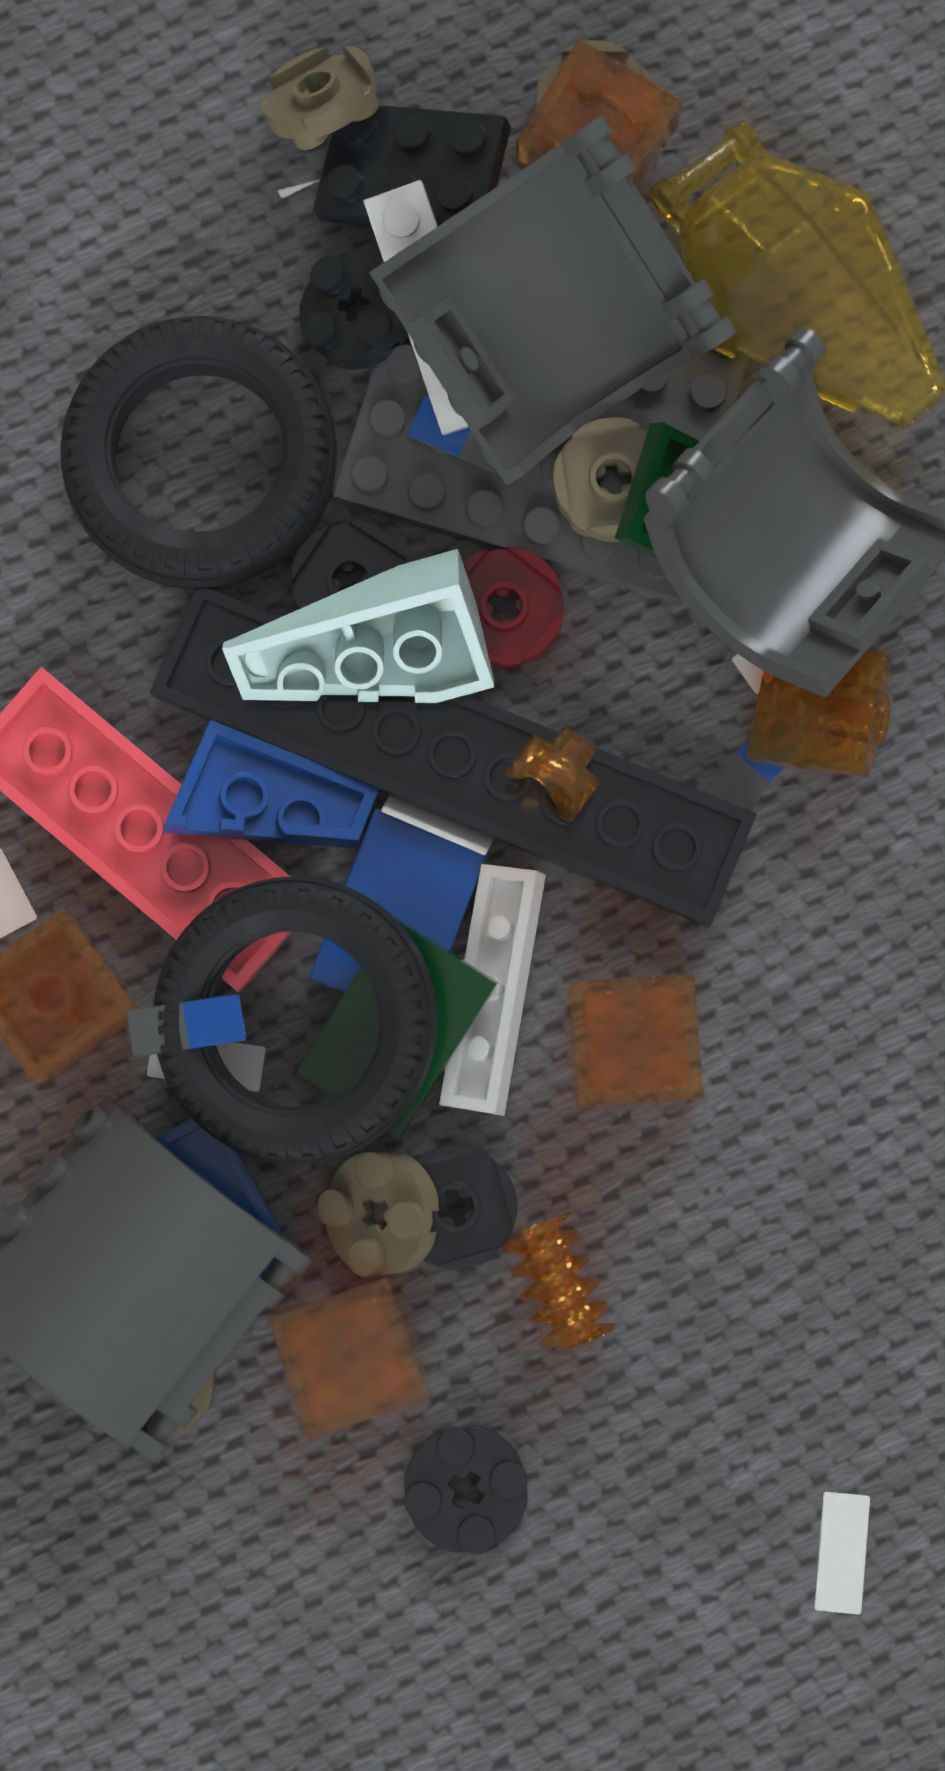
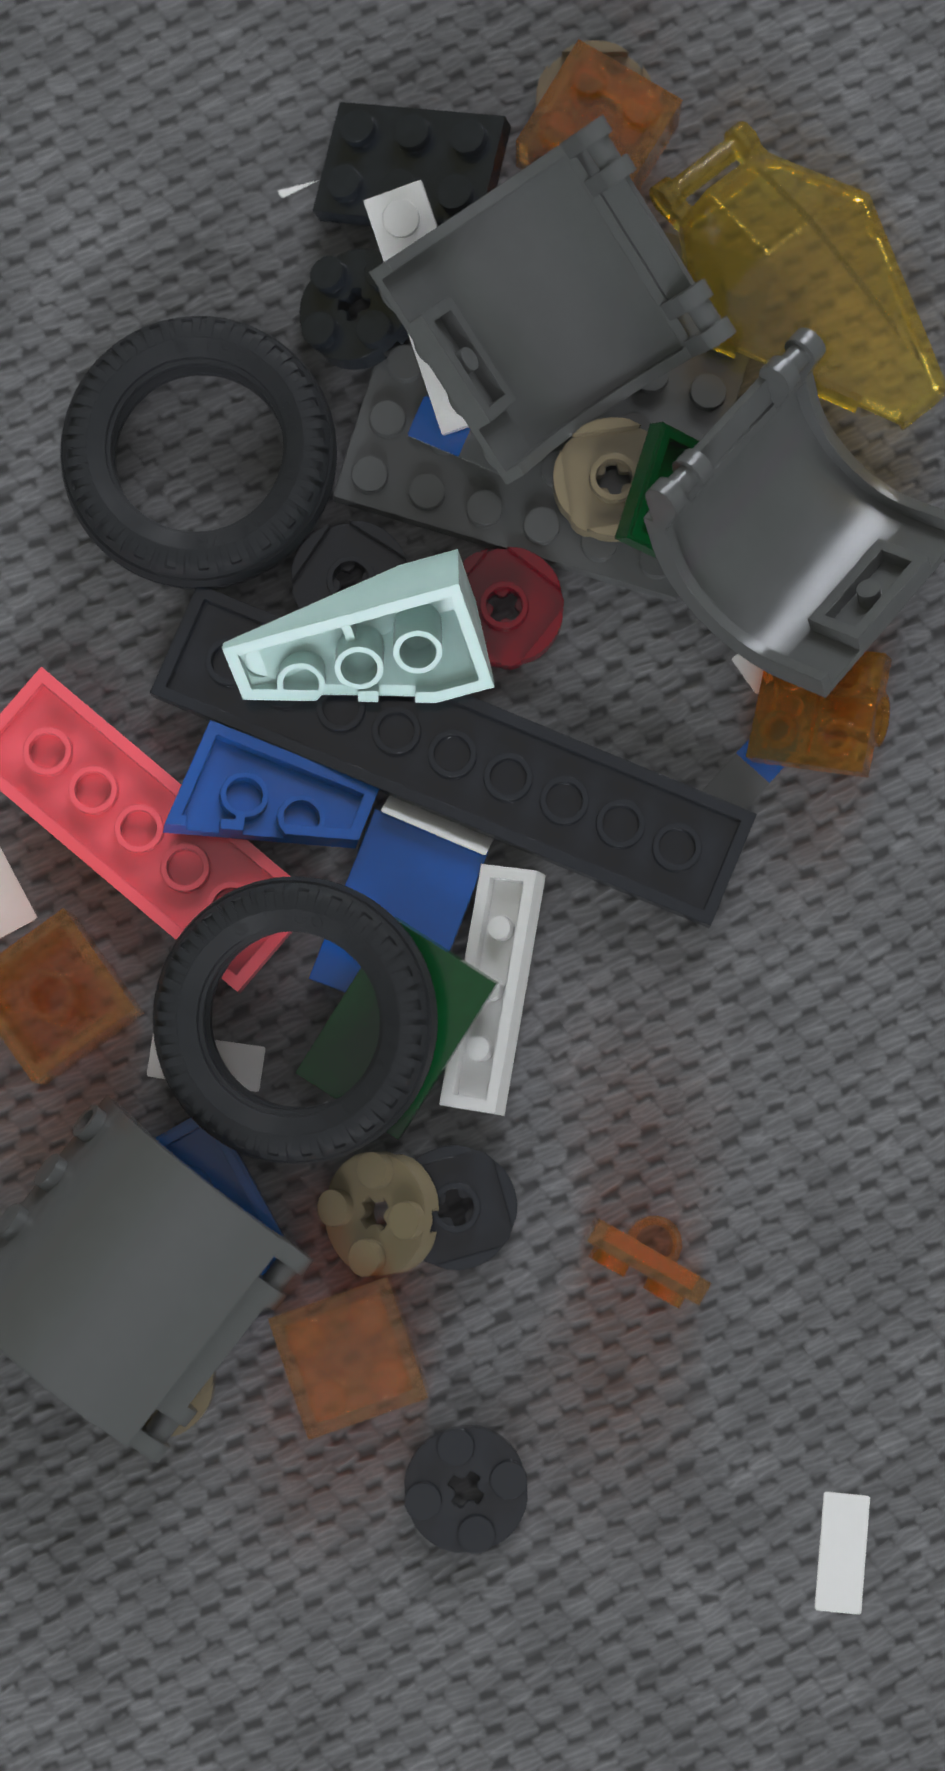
blue sticker [126,994,246,1057] -> none
dark tan plate [259,46,379,150] -> none
clear orange piece [501,1211,617,1351] -> none
clear orange piece [505,727,600,822] -> none
clear orange brick [567,974,703,1109] -> none
none -> clear orange plate [583,1215,711,1309]

